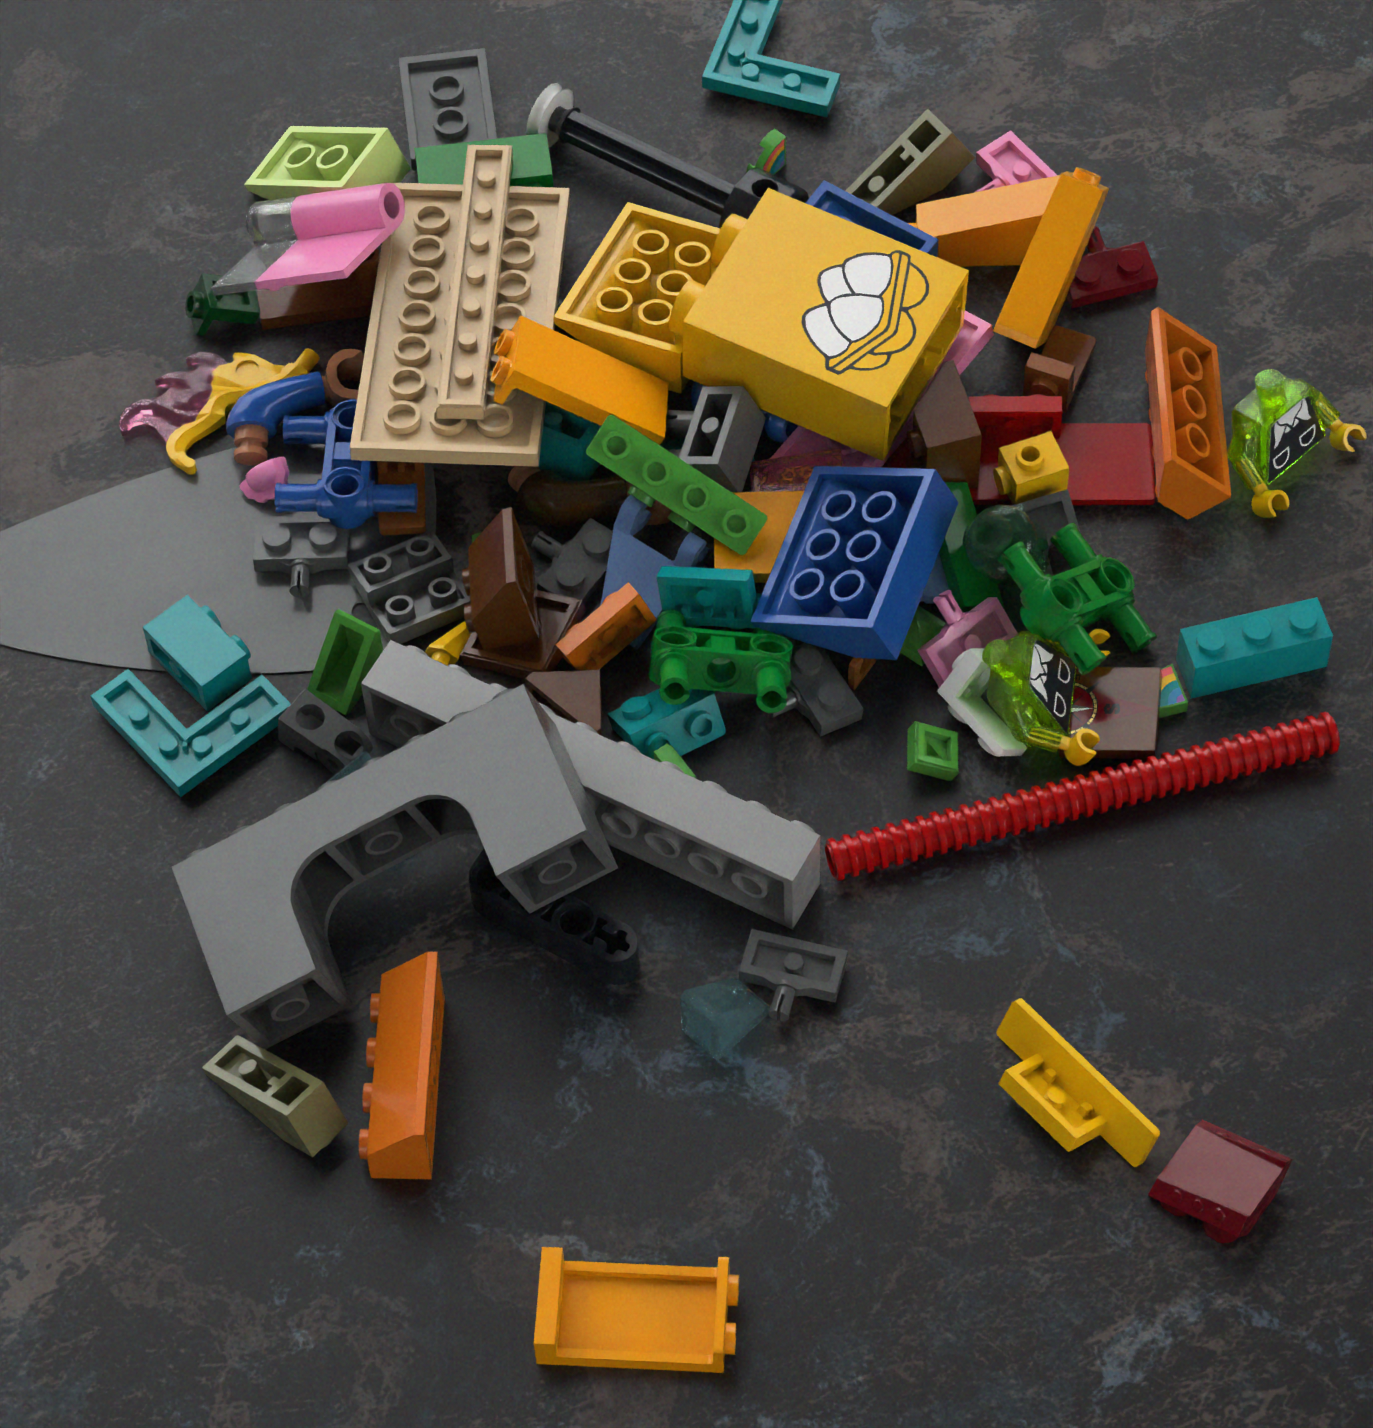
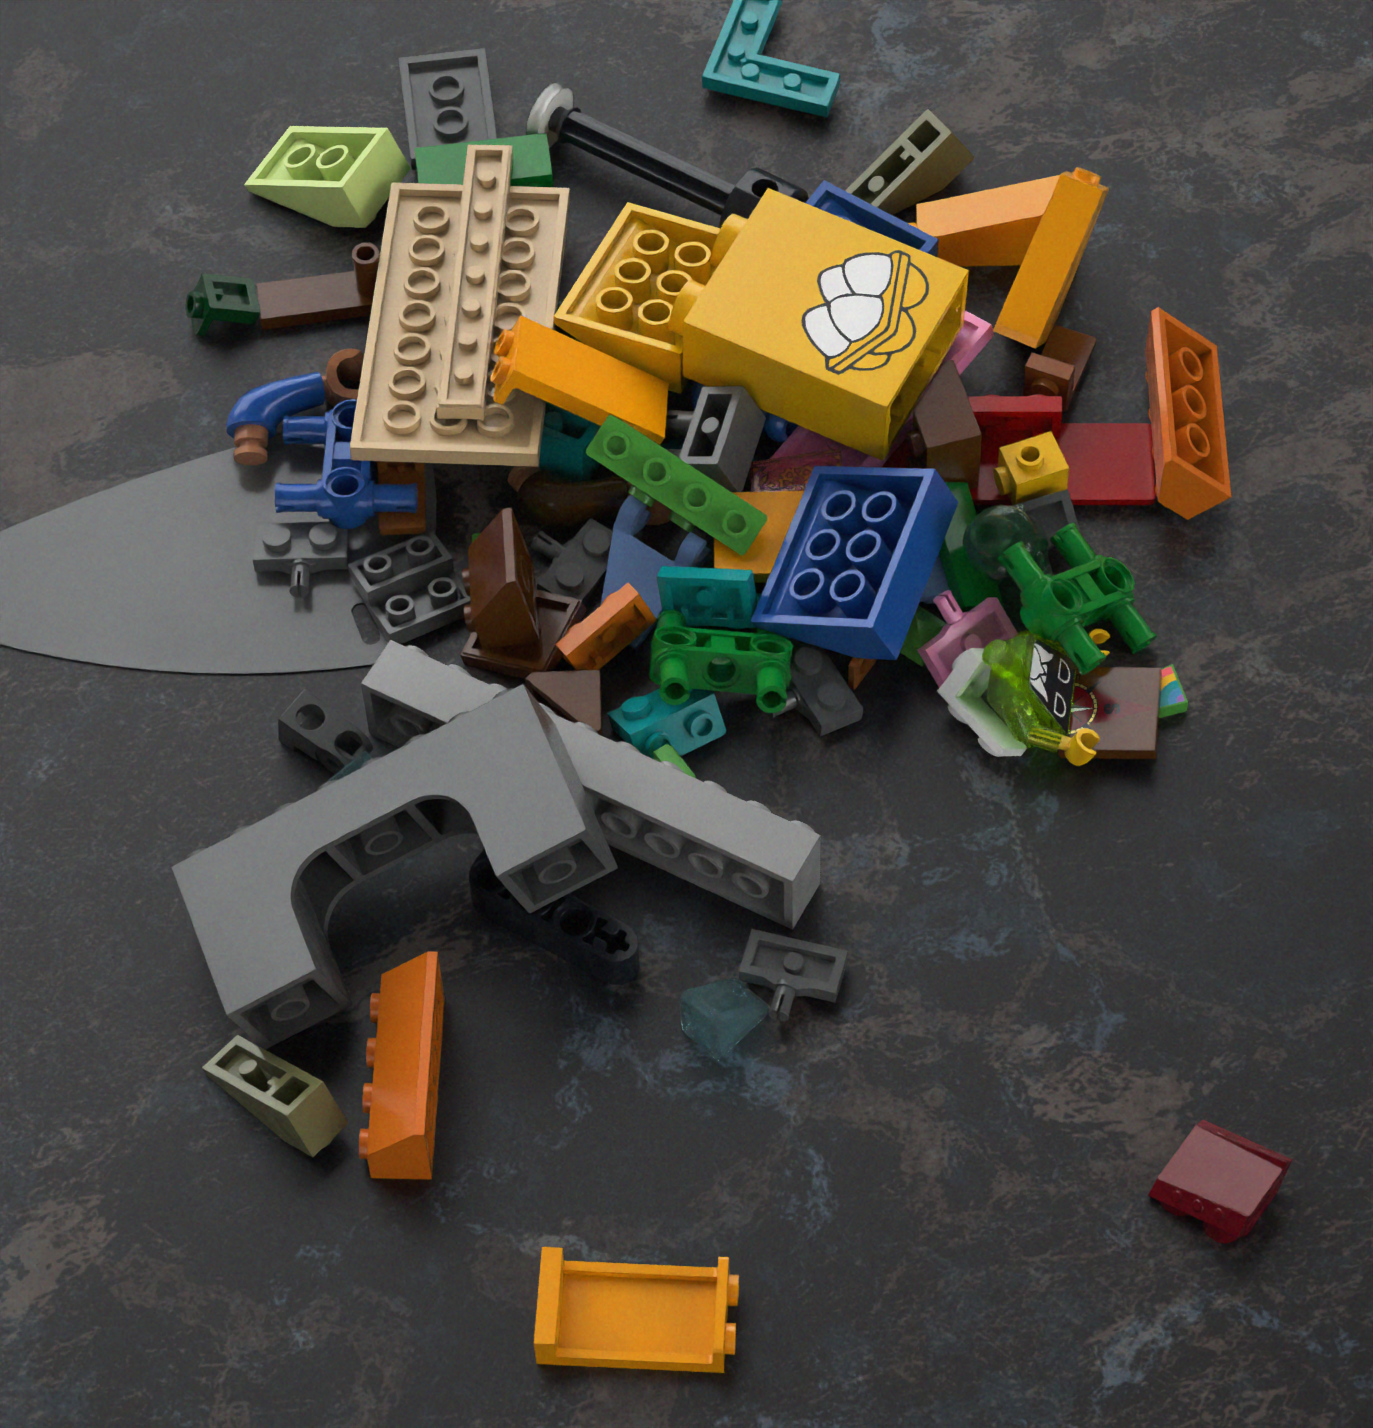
teal plate [90,669,291,797] -> none
piece [119,348,320,475] -> none
teal brick [143,595,252,712] -> none
bright pink door [211,183,405,296] -> none
bright pink piece [239,456,289,503] -> none
bright green slope [307,609,383,715] -> none
yellow bar [425,621,471,666] -> none
bright green tile [746,128,786,175] -> none
red piece [825,711,1340,881] -> none
bright green tile [907,721,958,781] -> none
bright pink plate [975,130,1057,192] -> none
yellow bracket [996,998,1160,1167] -> none
dark red plate [1067,226,1159,309] -> none
teal brick [1176,597,1333,699] -> none
torso [1227,369,1367,518] -> none

